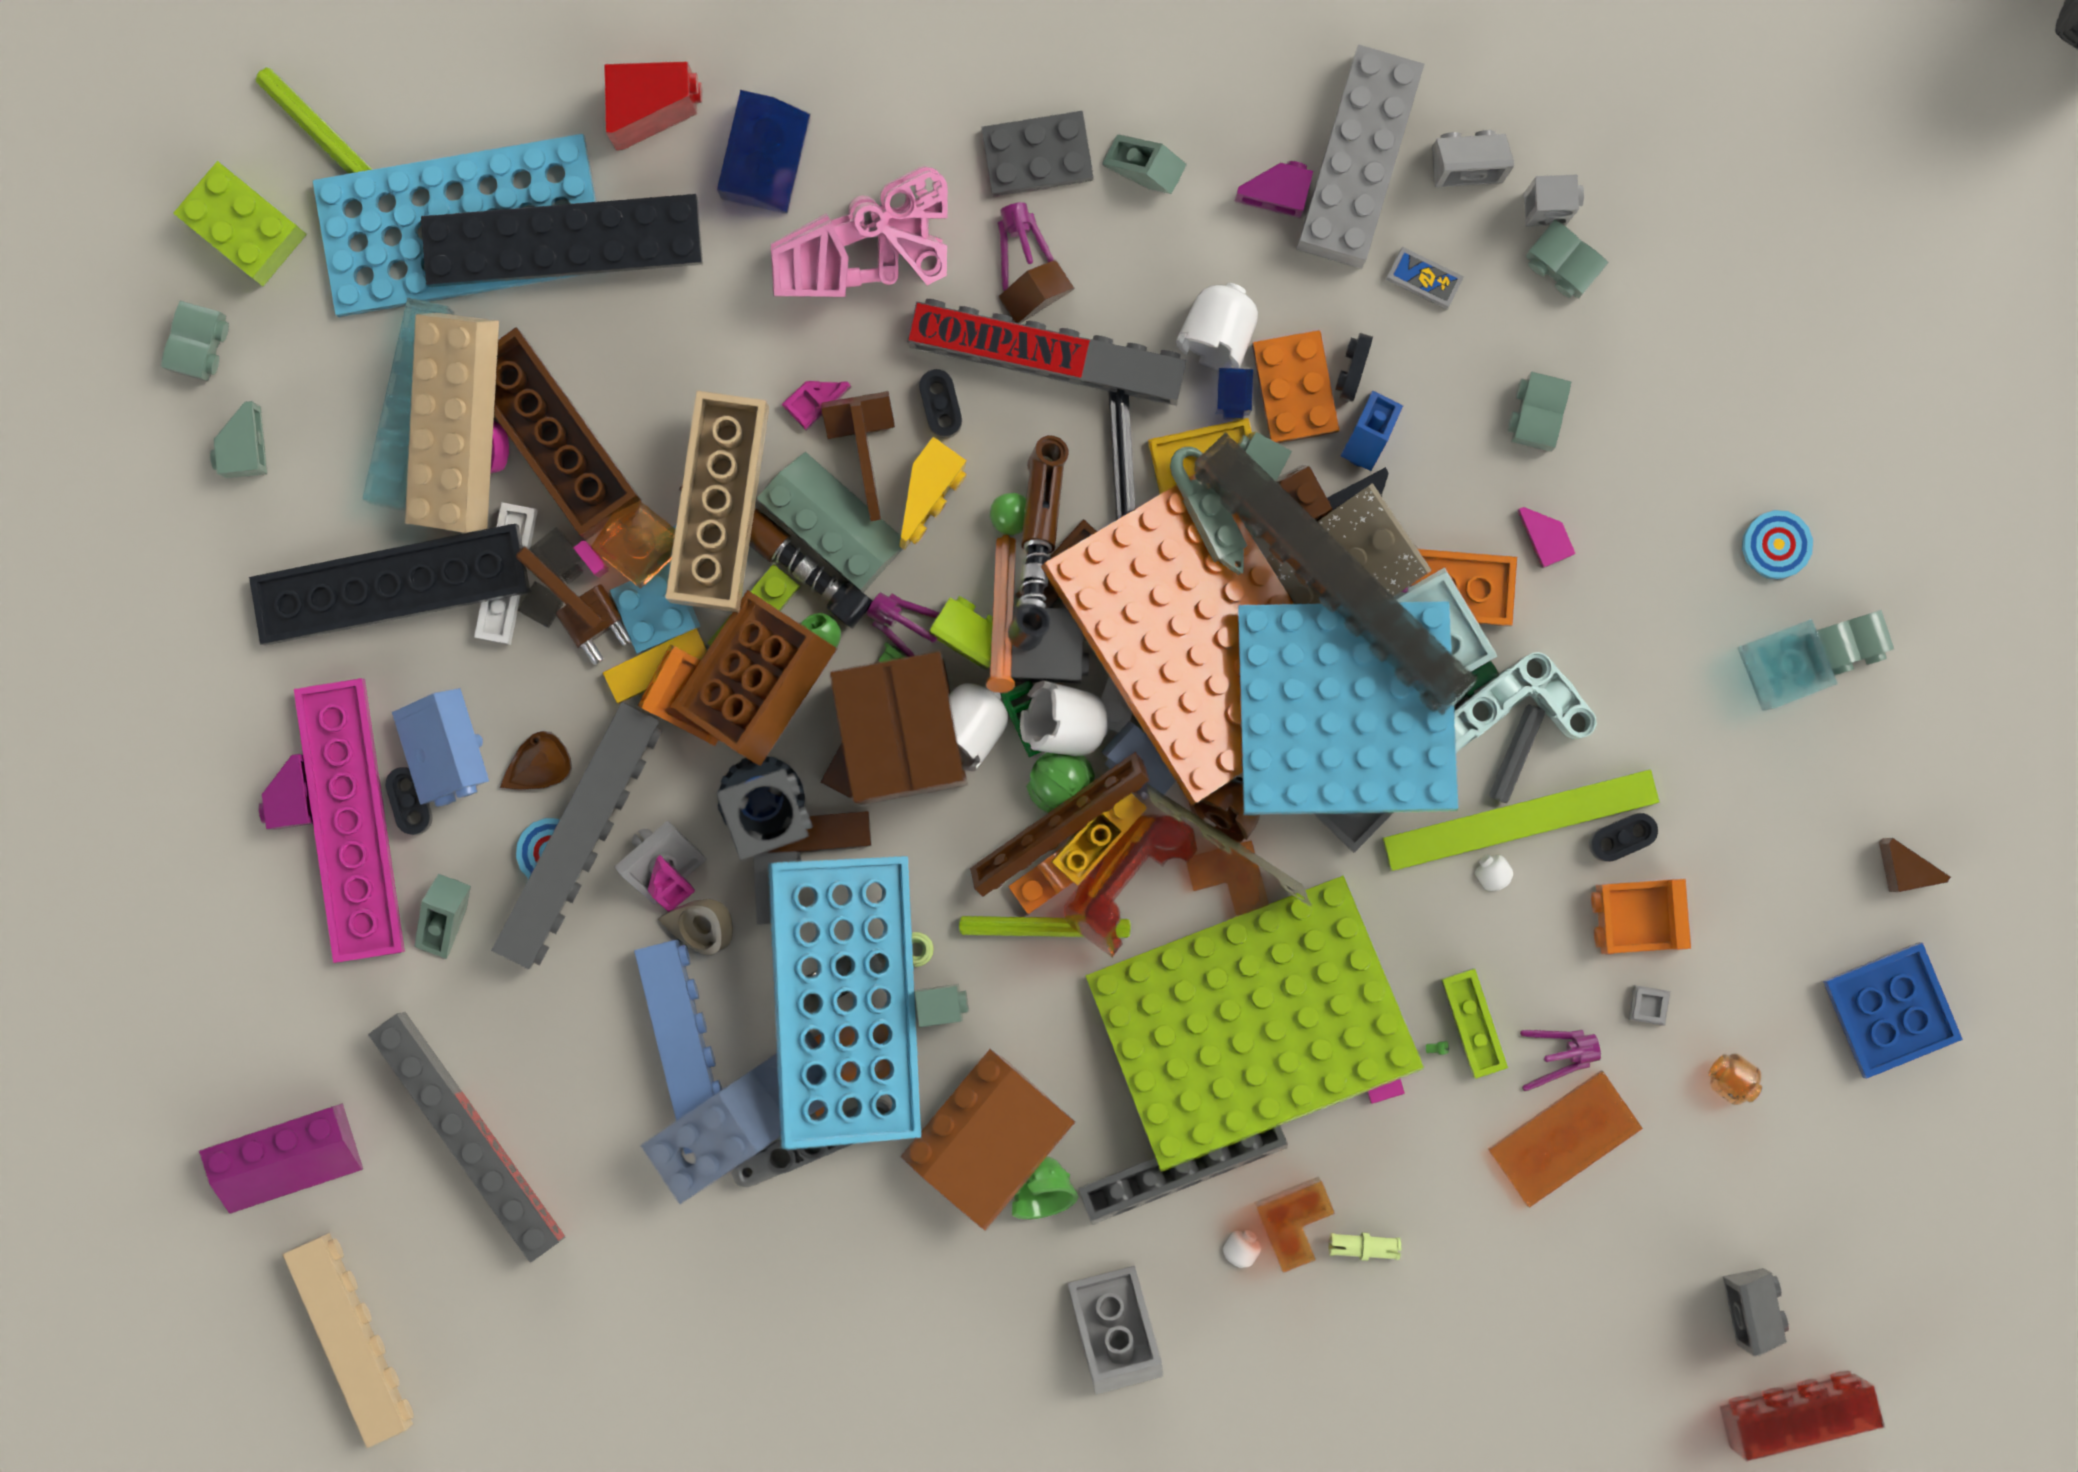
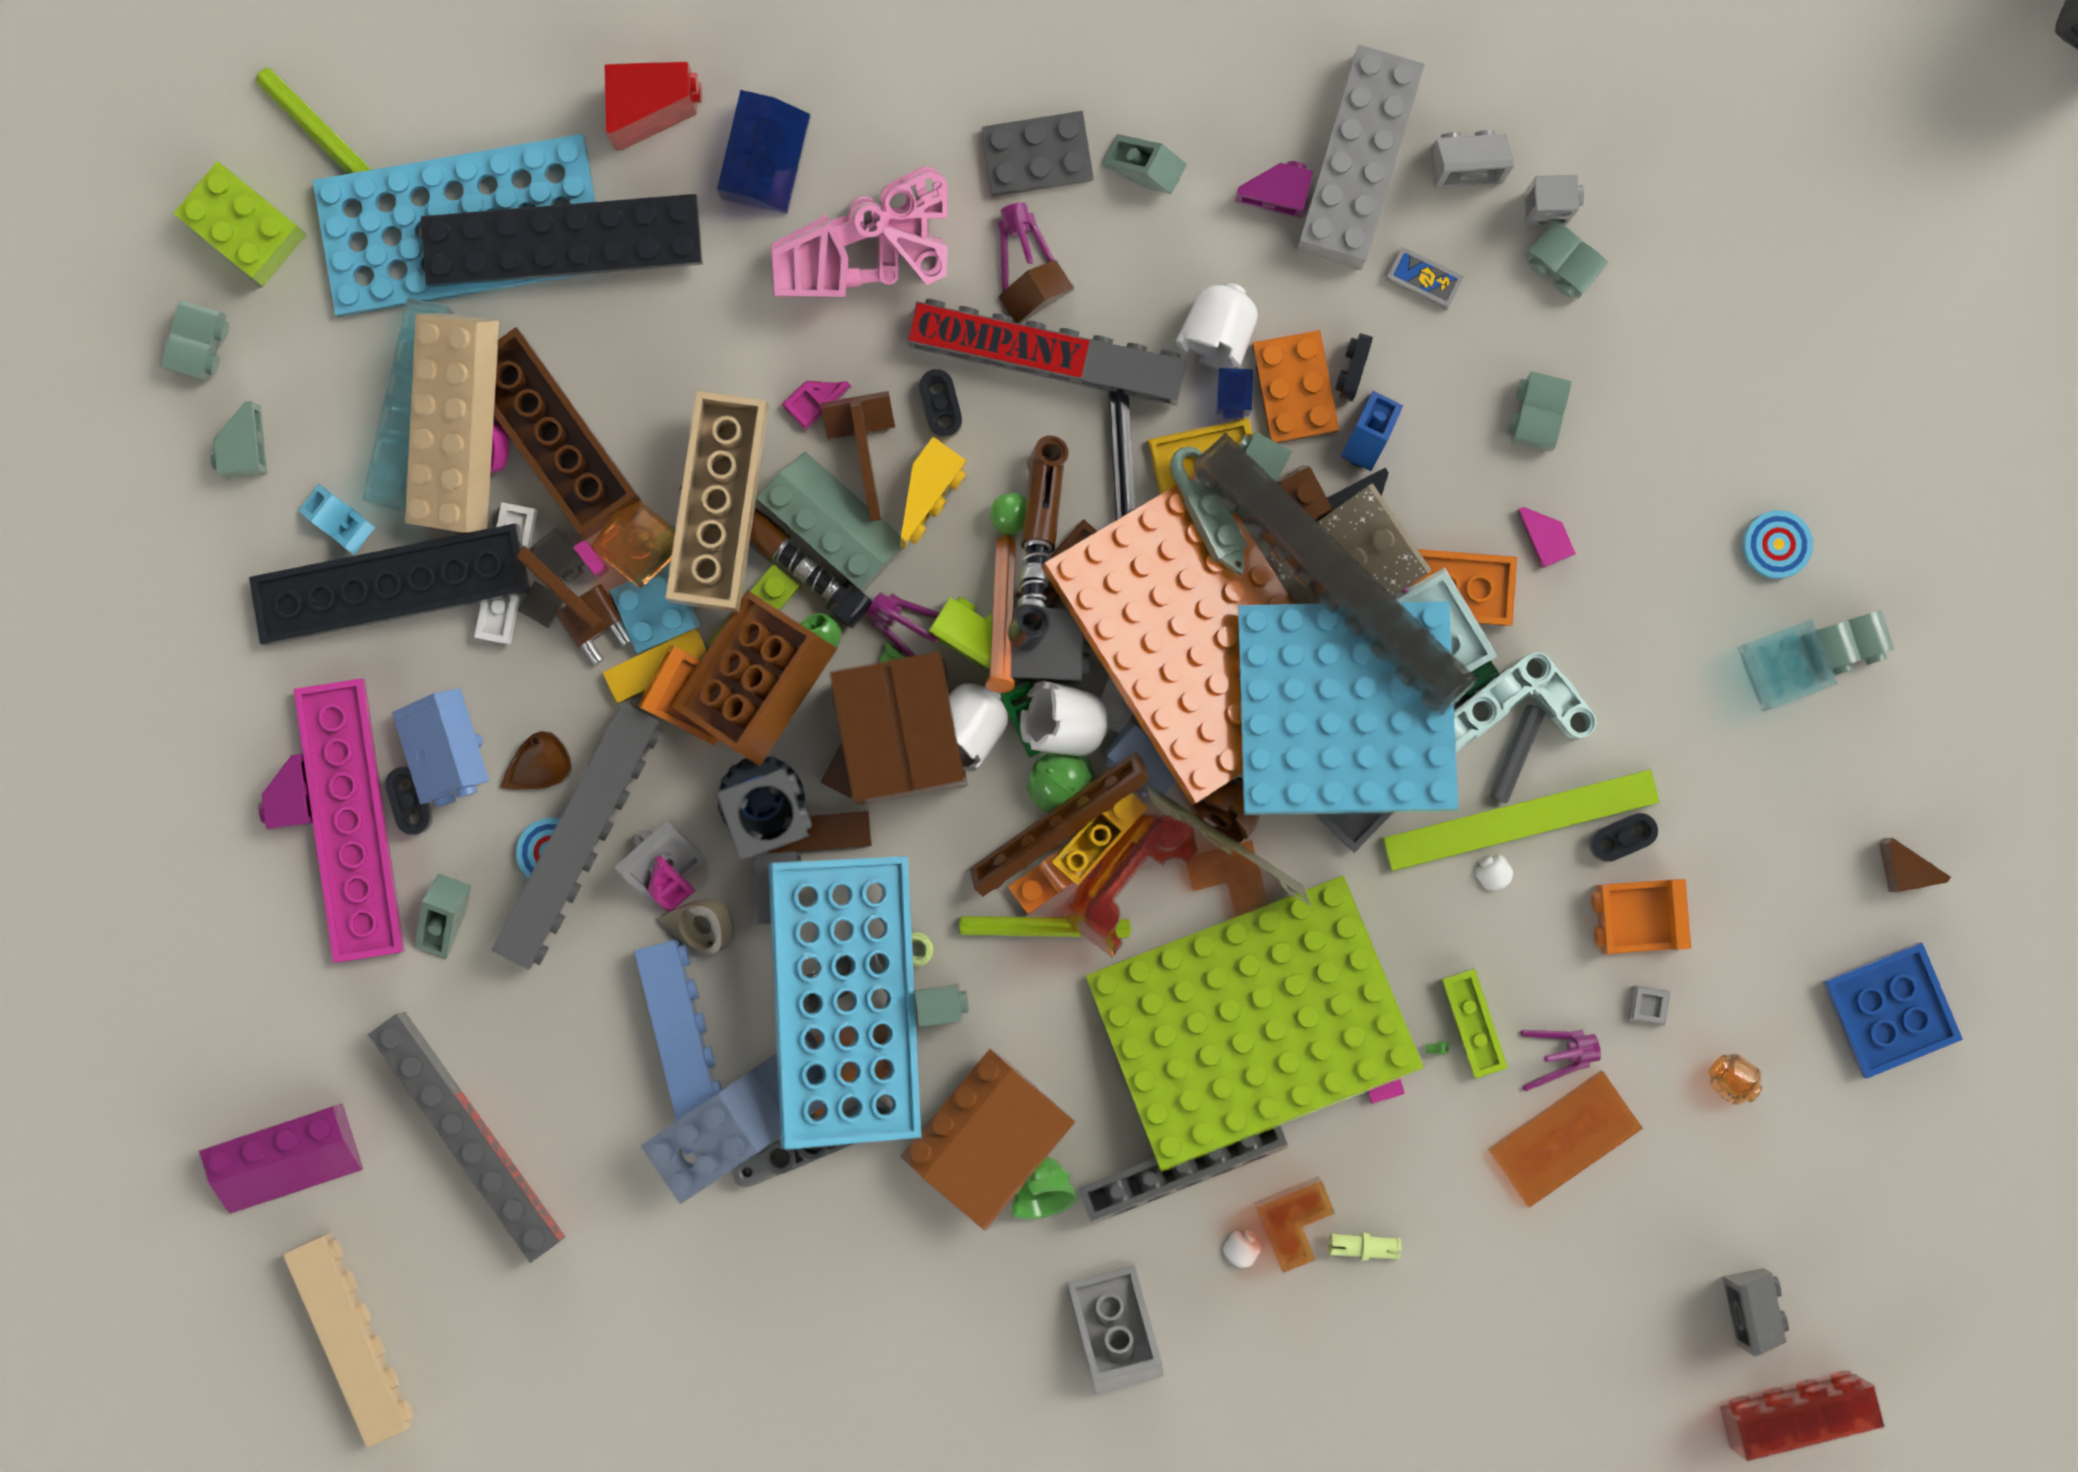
none -> medium azure slope [298,484,376,555]

